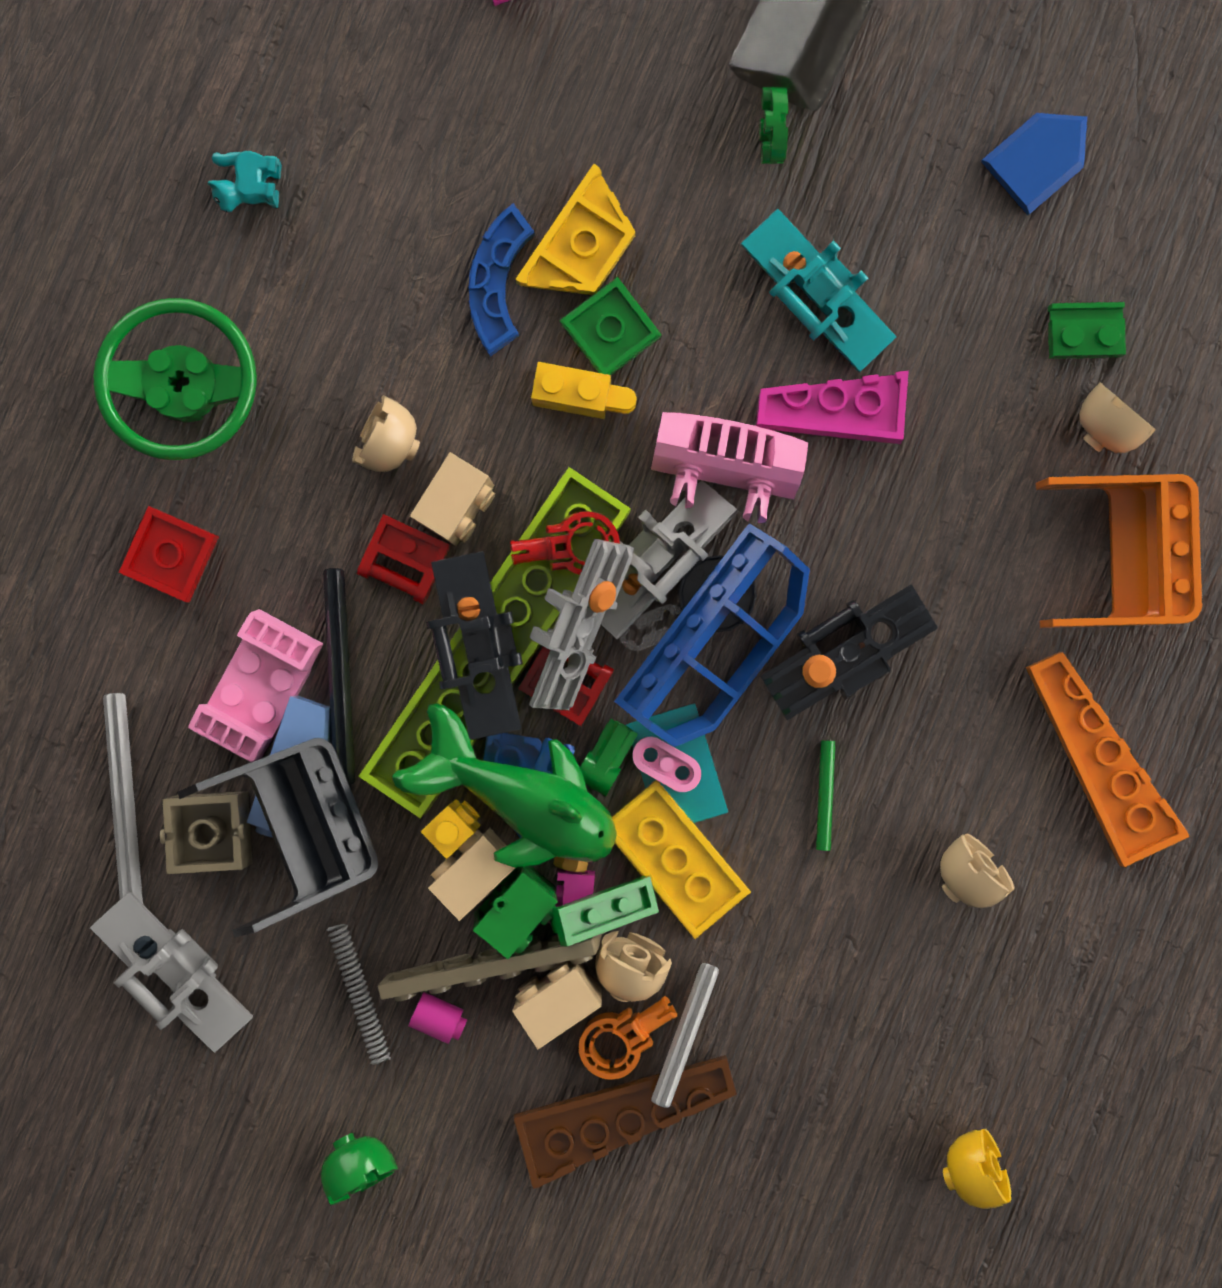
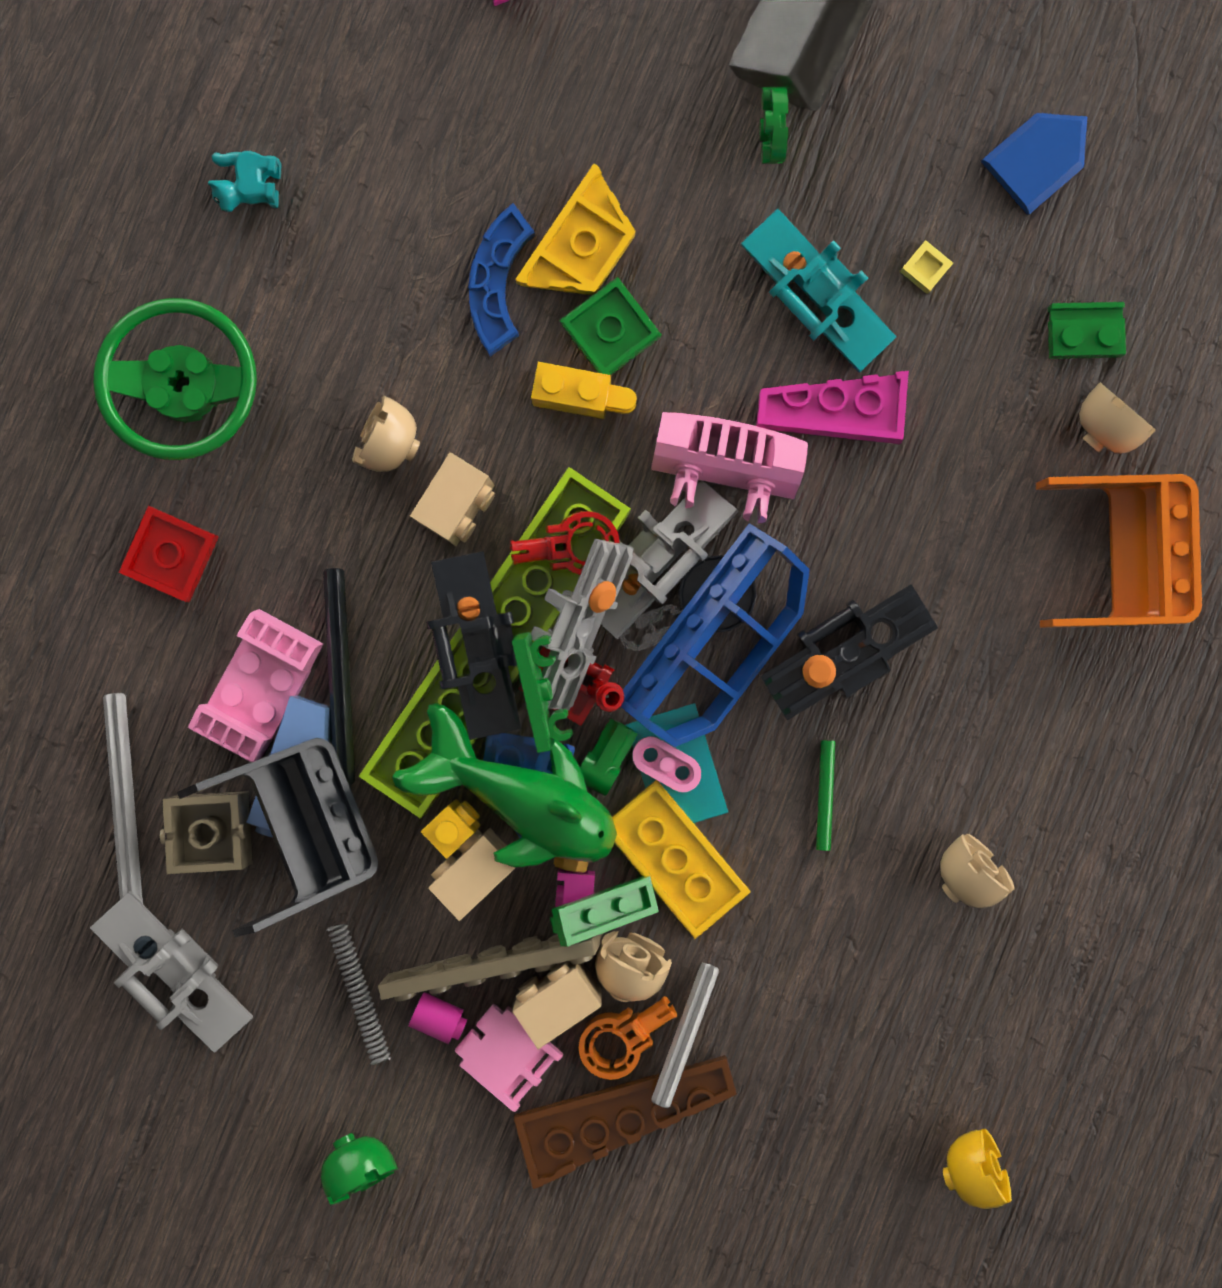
red plate [357,514,451,605] -> none
green brick [473,866,558,959] -> none
orange wing [1026,652,1190,867] -> none
none -> bright pink plate [454,1004,563,1112]
none -> green plate [512,632,573,753]
none -> red pin [587,678,624,712]
none -> light yellow tile [900,240,953,294]

